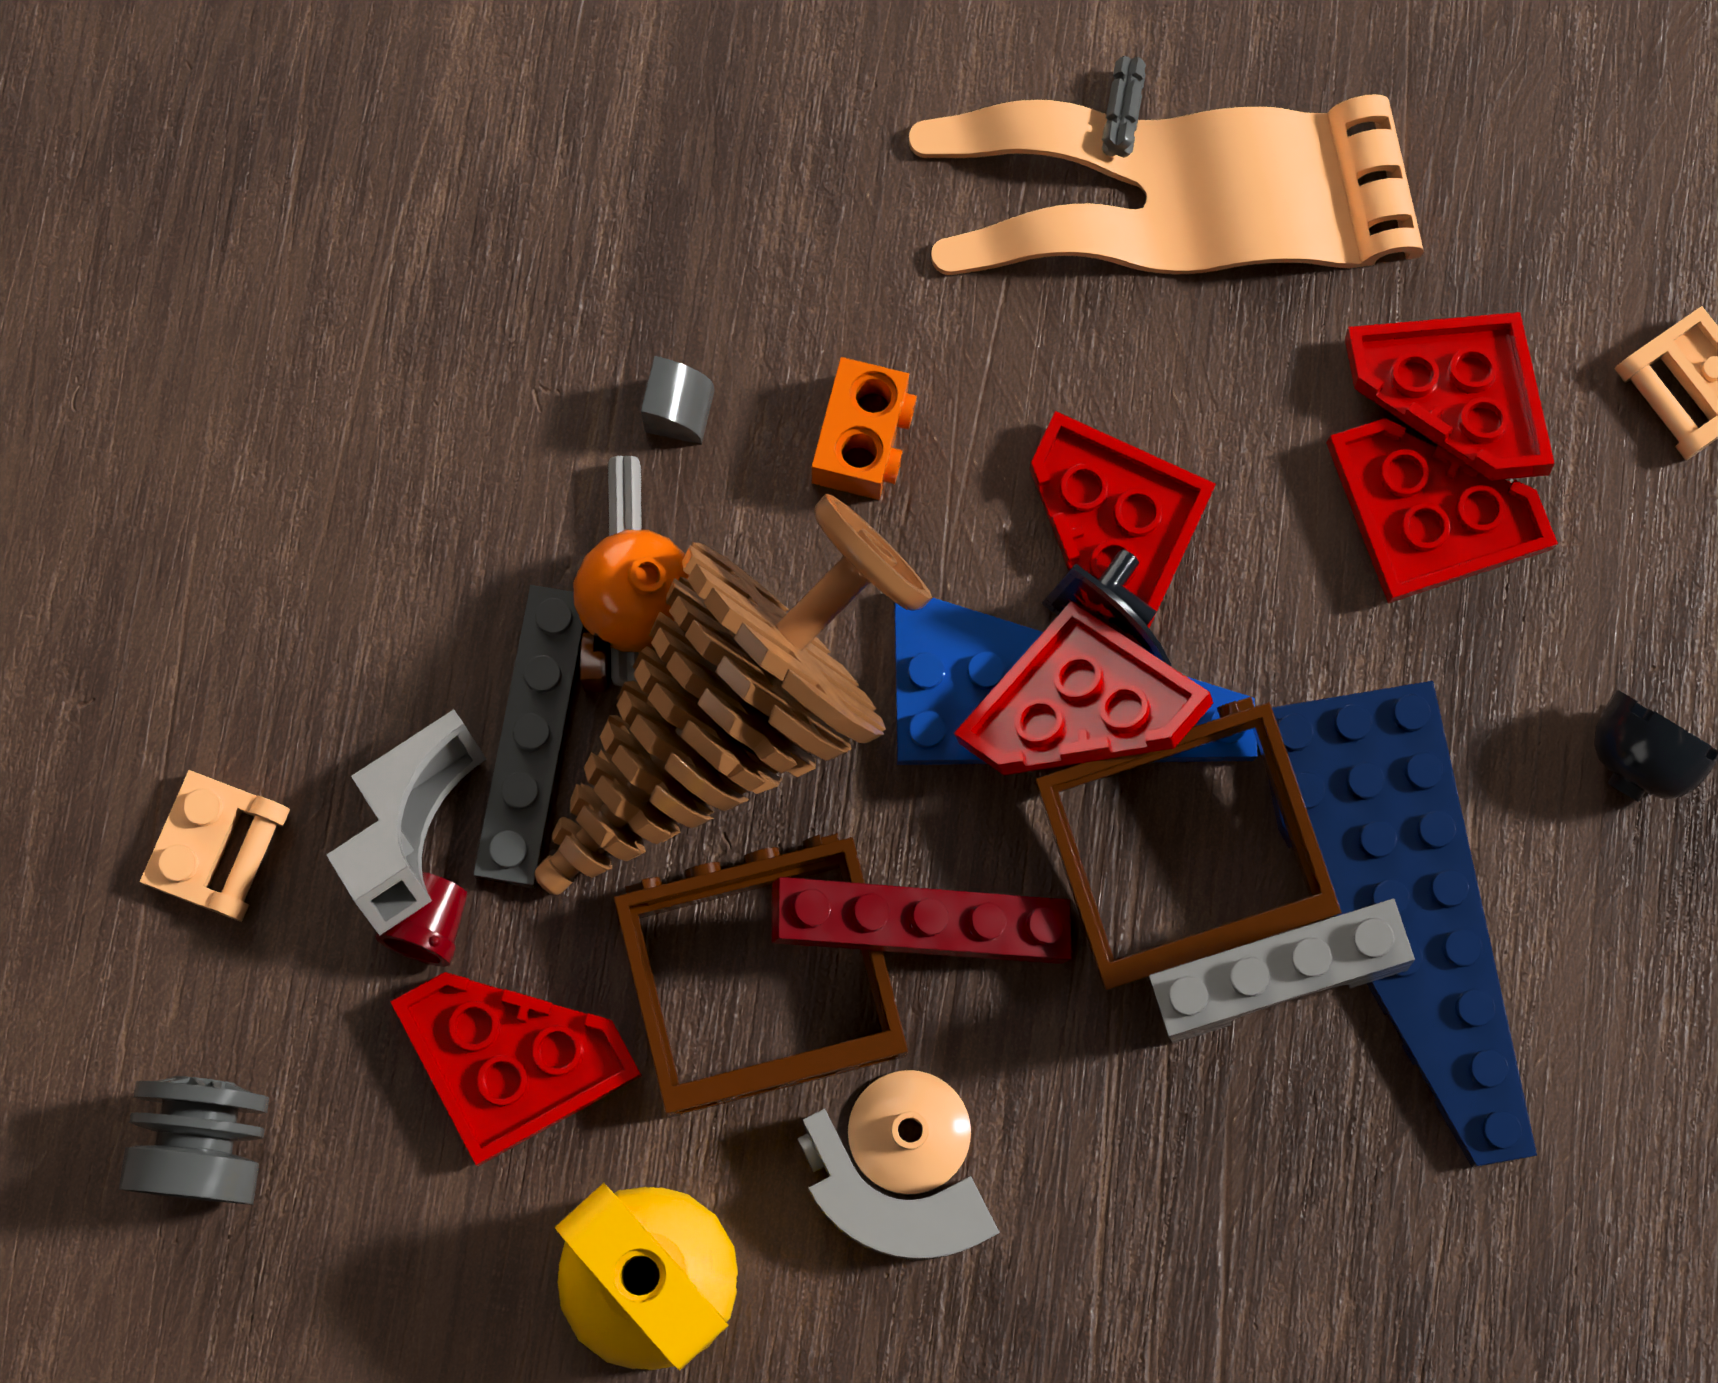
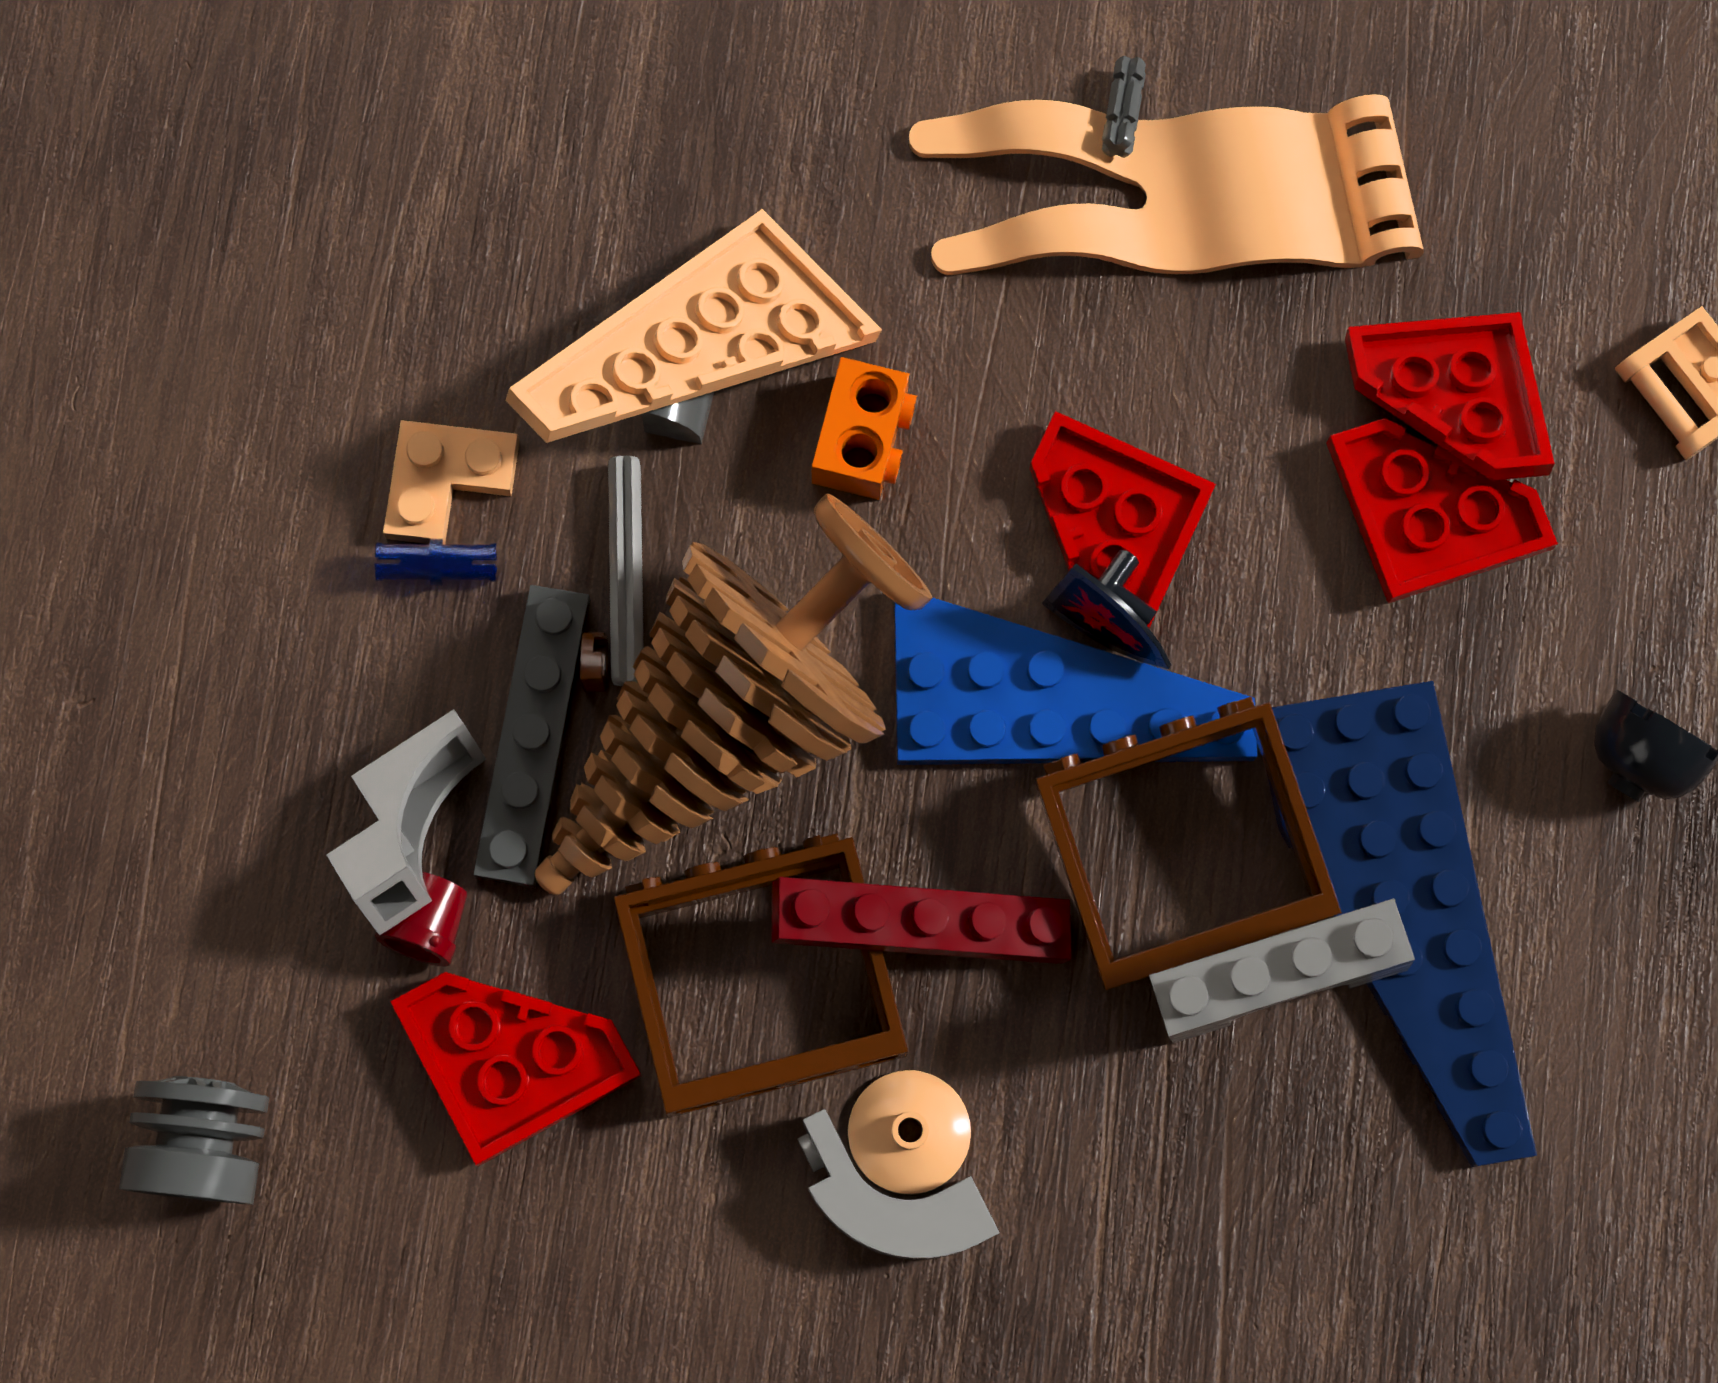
light nougat plate [140,770,290,922] -> none
yellow piece [555,1182,738,1371] -> none
orange cylinder [573,529,689,652] -> none
red plate [954,601,1213,775] -> none
none -> clear blue pin [375,538,497,586]
none -> light nougat plate [383,420,520,546]
none -> light nougat wing [505,209,882,443]

